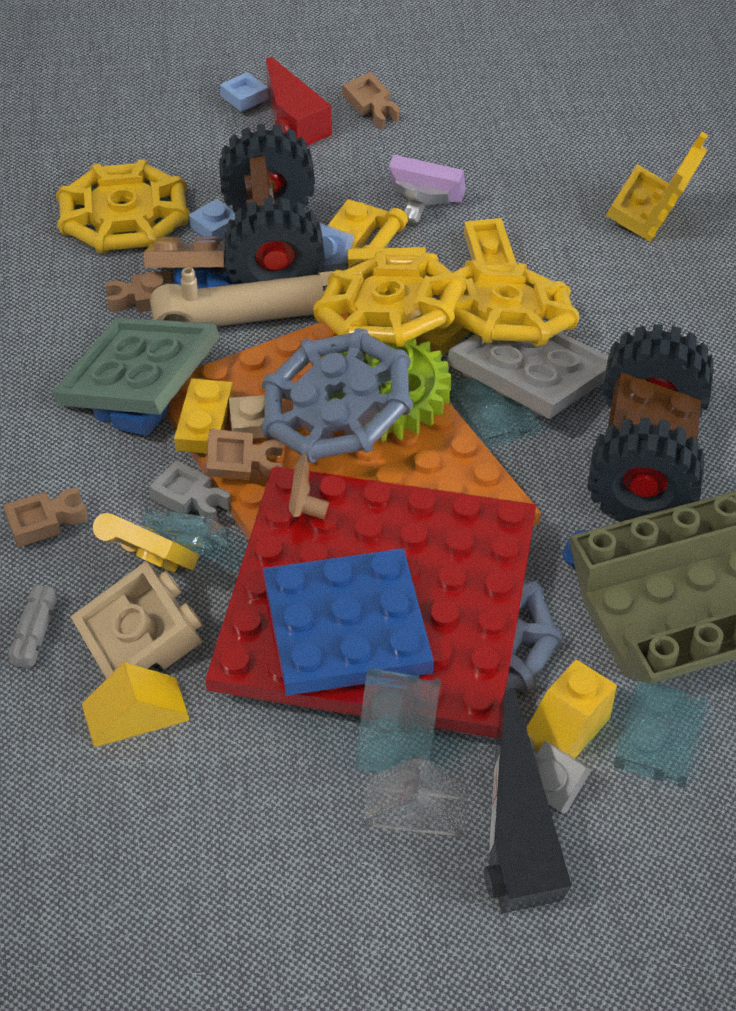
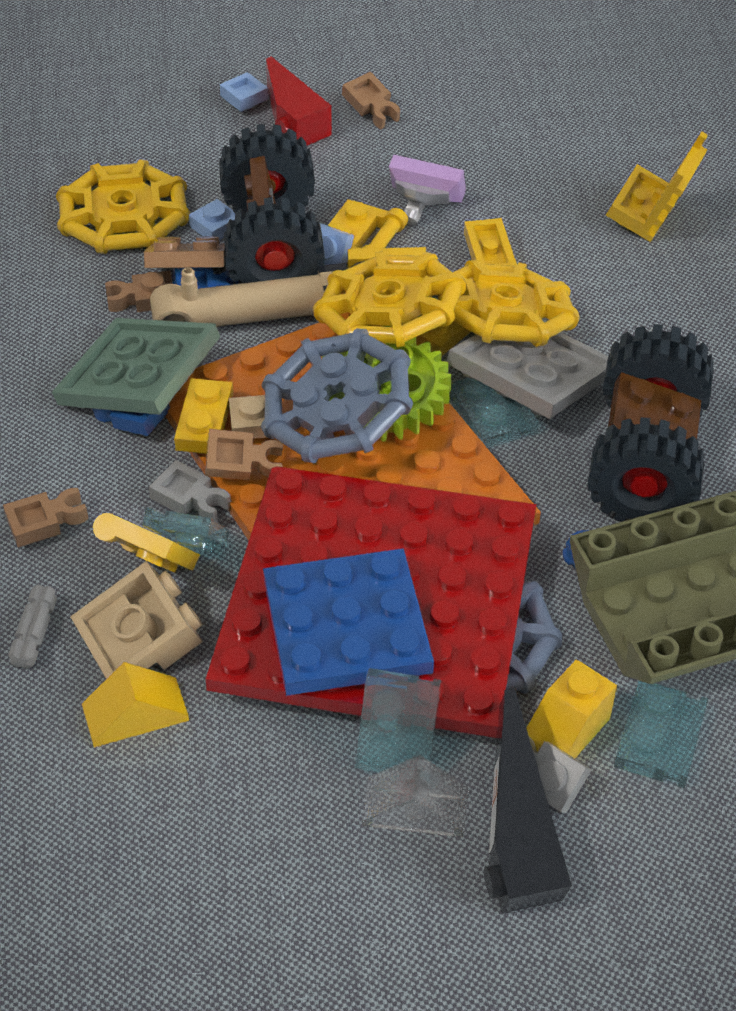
medium nougat bar [289,453,329,520] -> none

